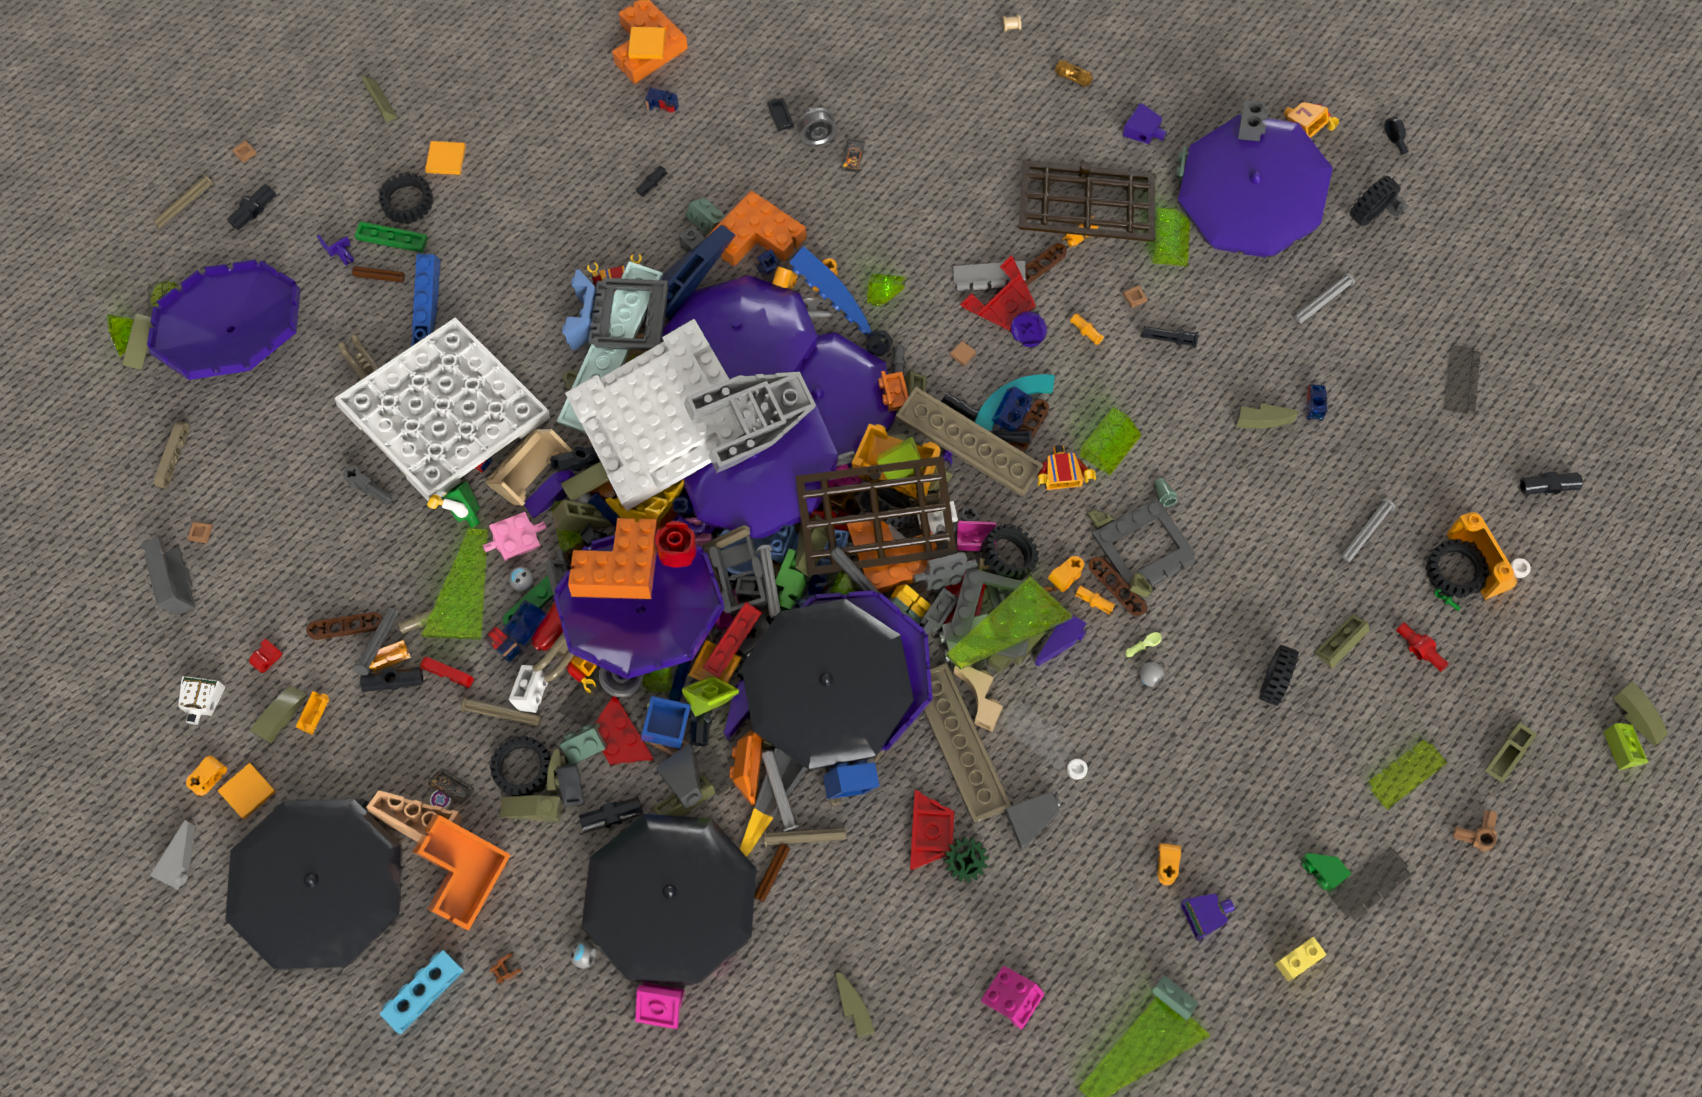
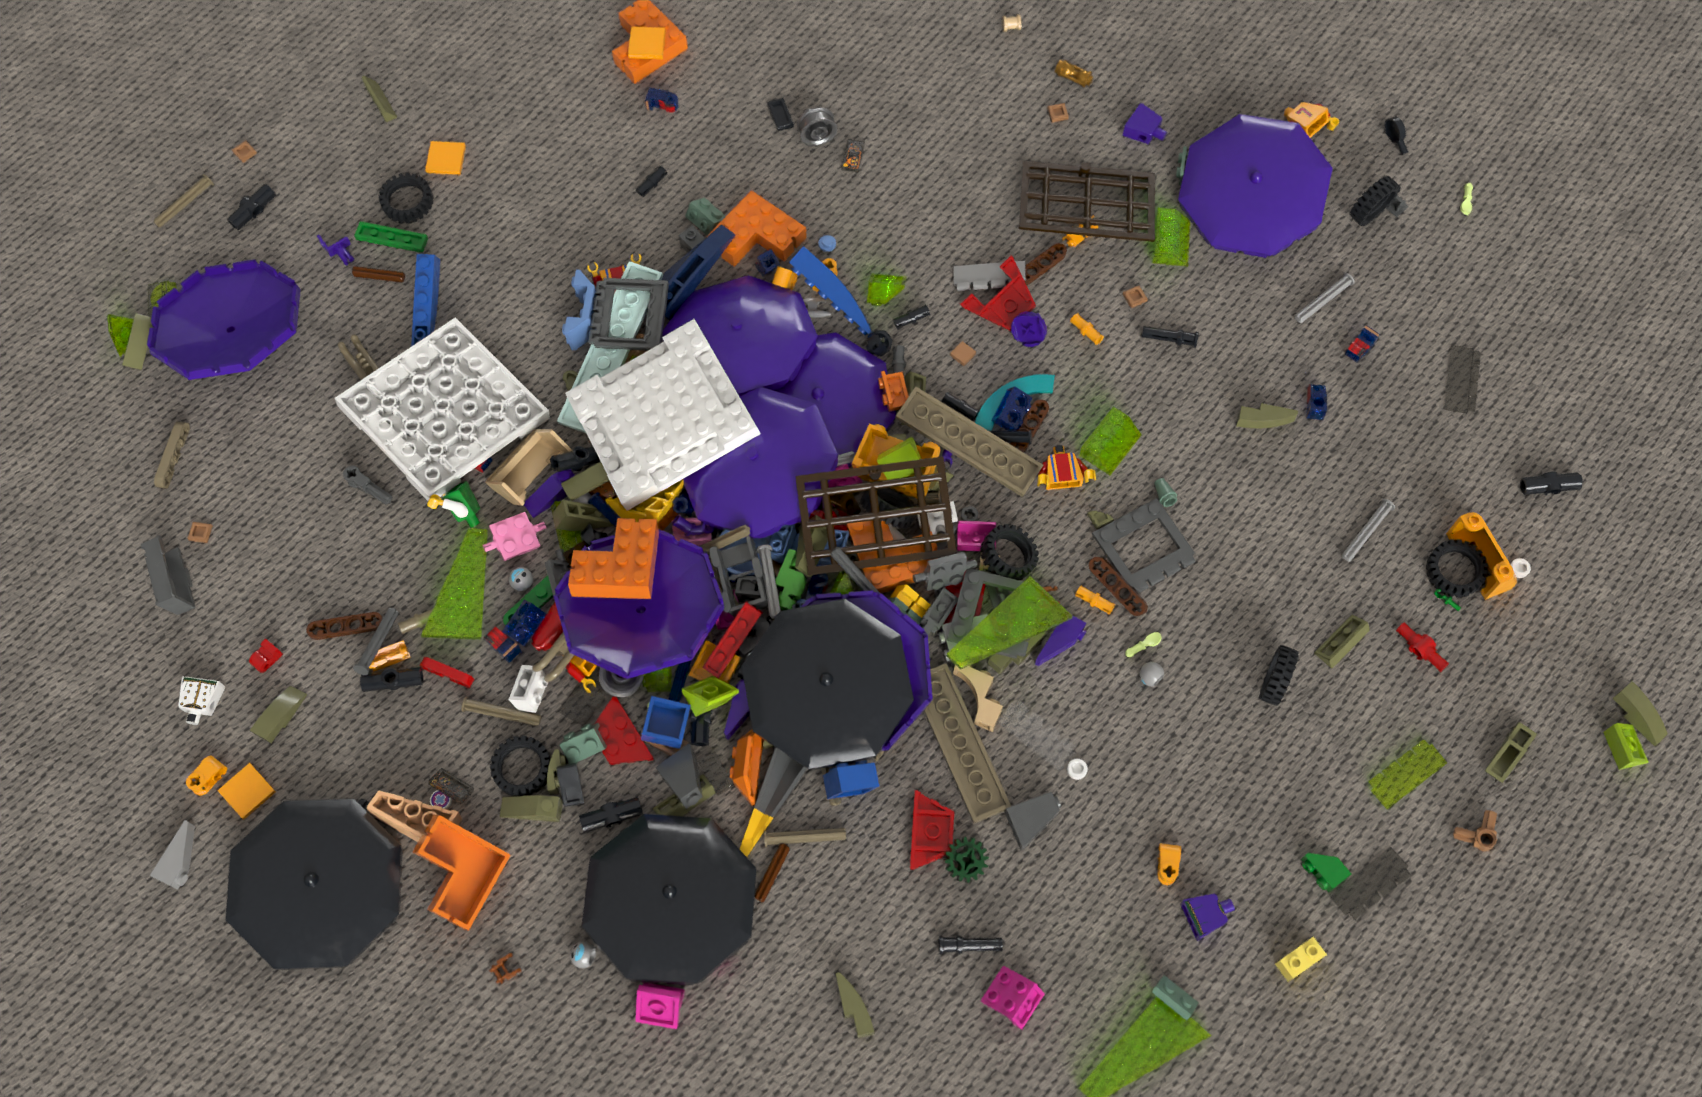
light orange hinge [295,691,329,735] -> none
medium azure brick [379,950,464,1034] -> none
red brick [655,521,697,567] -> none
light grey wedge [684,372,816,473] -> none
light grey axle [762,750,799,832] -> none
light orange piece [1048,556,1084,592] -> none
olive tile [1129,573,1153,597] -> none
dark grey brick [1238,100,1268,141] -> none
none -> medium blue plate [819,235,836,252]
none -> black pin [893,305,930,329]
none -> black pin [938,935,1003,954]
none -> medium nougat tile [1047,103,1069,122]
none -> leg [1345,325,1380,363]
none -> yellowish green piece [1460,183,1473,215]

